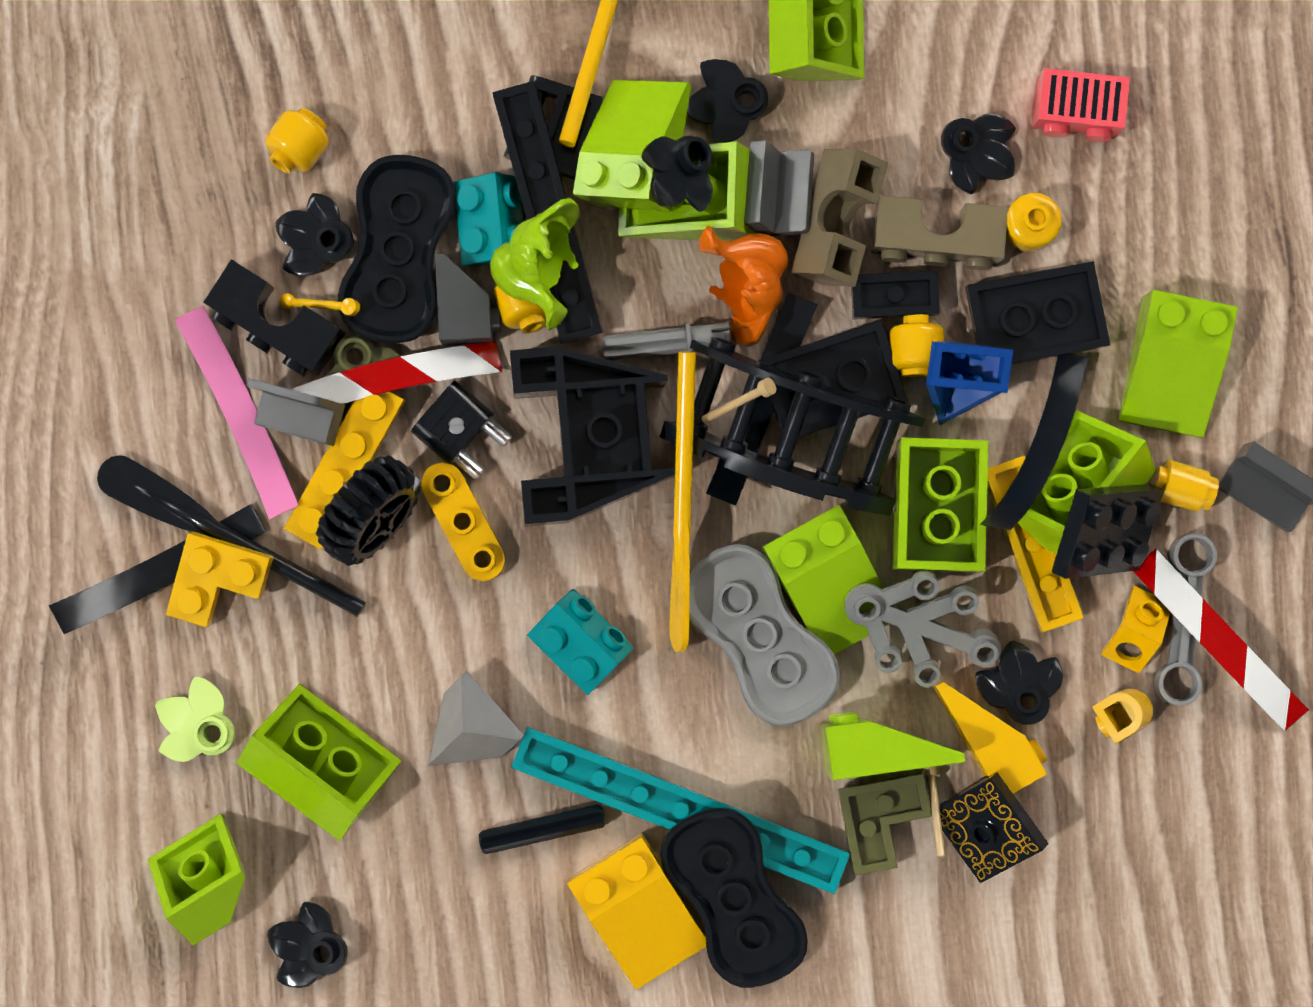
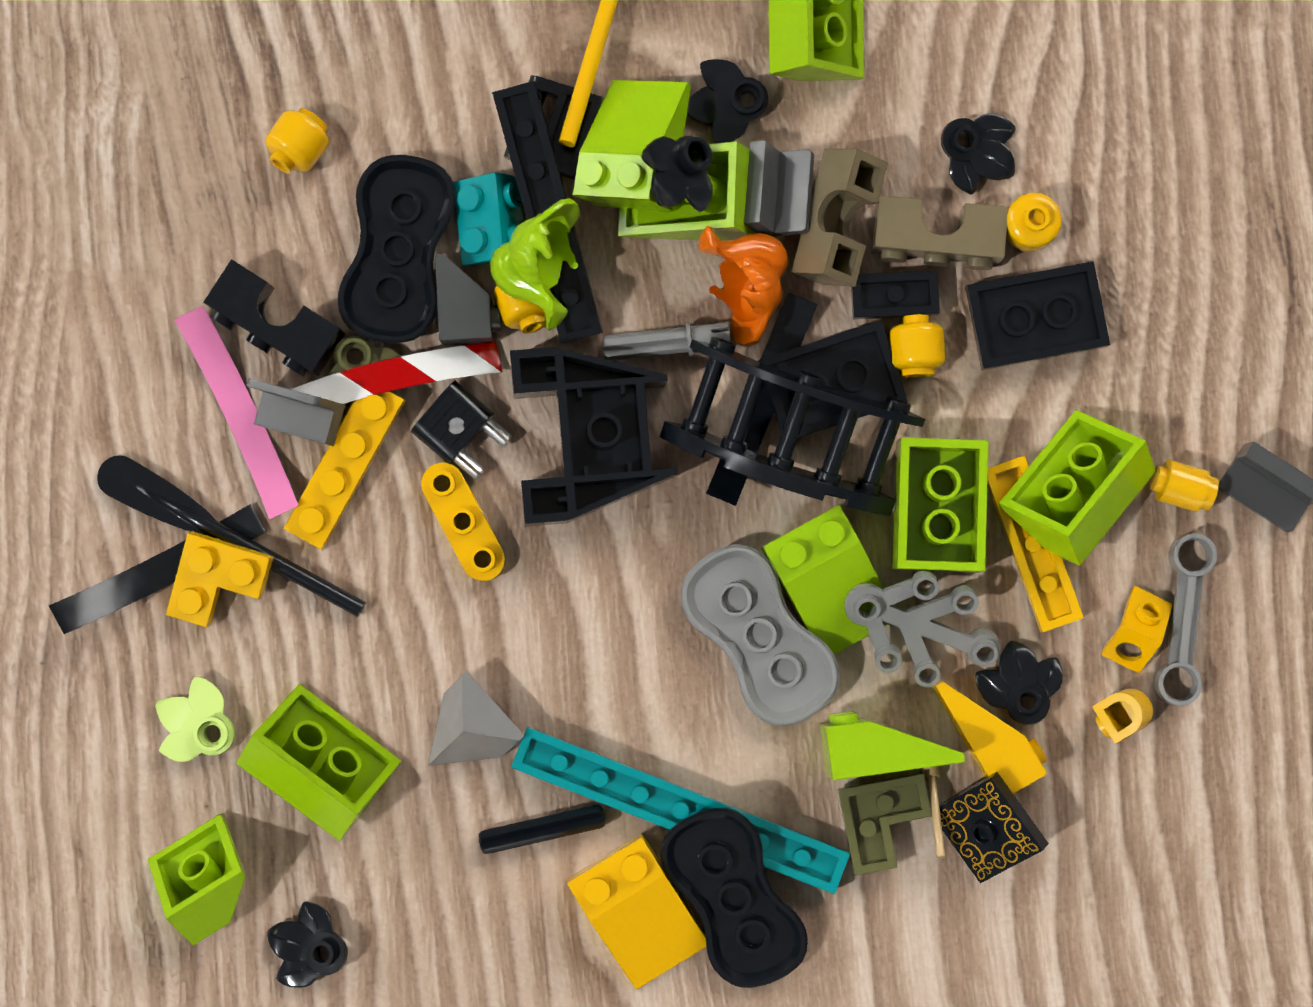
black plate [275,193,354,276] -> none
yellow hinge [279,293,360,316] -> none
black gear [316,455,421,566] -> none
teal bracket [527,589,633,695] -> none
yellow piece [669,351,696,652] -> none
tan piece [702,378,776,423] -> none
blue slope [926,341,1013,425] -> none
black sticker [979,354,1088,530] -> none
coral brick [1032,68,1130,142] -> none
black plate [1052,484,1164,579] -> none
lime slope [1118,289,1238,438] -> none
sticker [1133,548,1309,731] -> none

